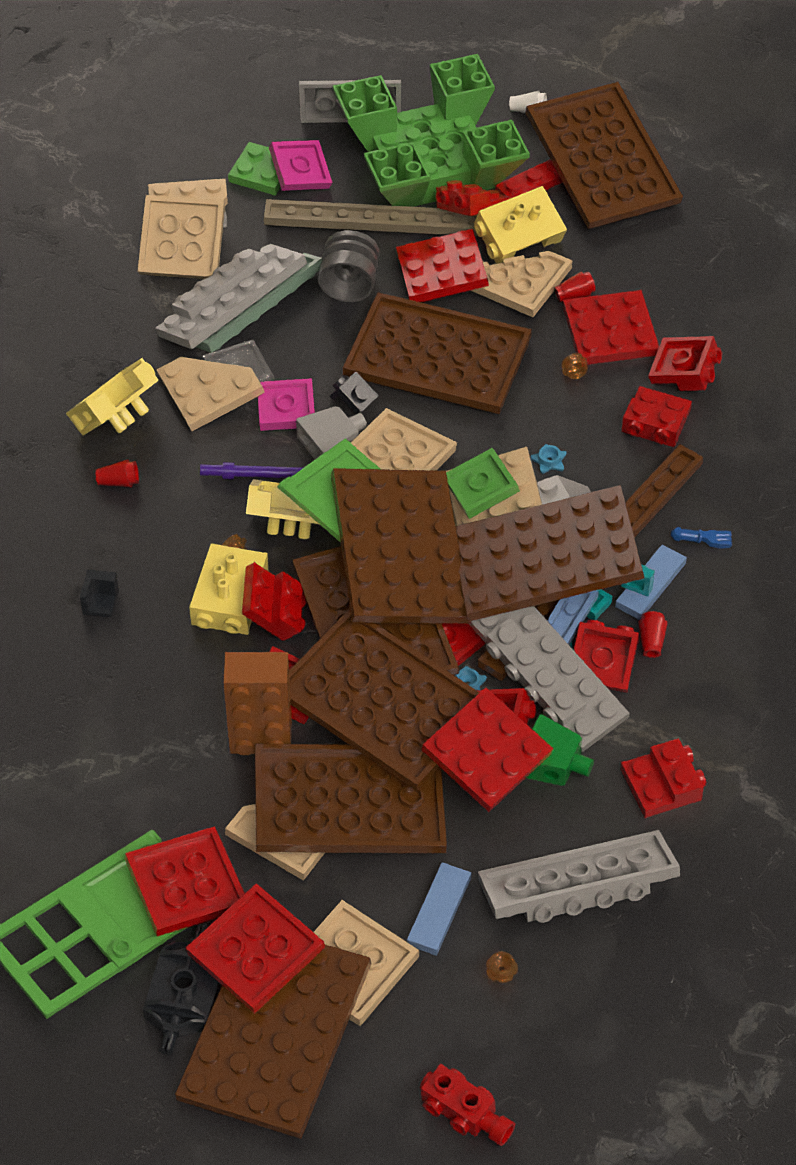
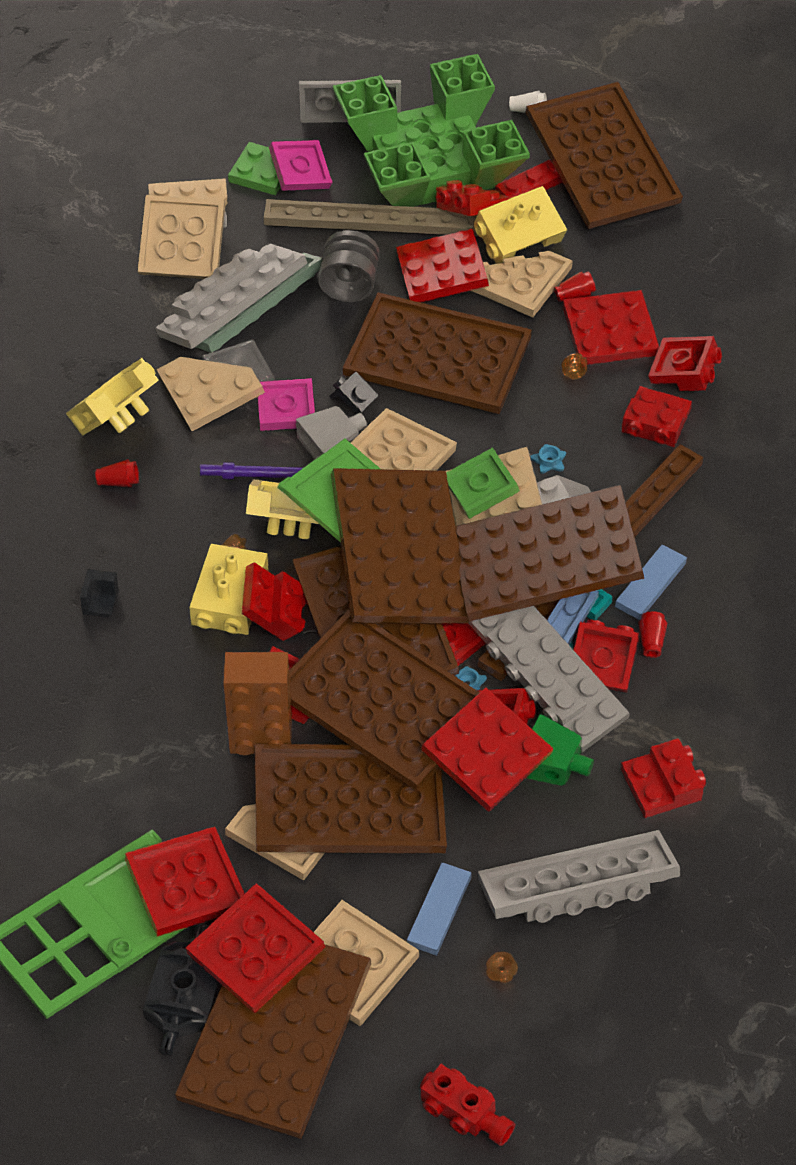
teal plate [621,564,655,597] -> none
blue piece [670,527,732,548] -> none

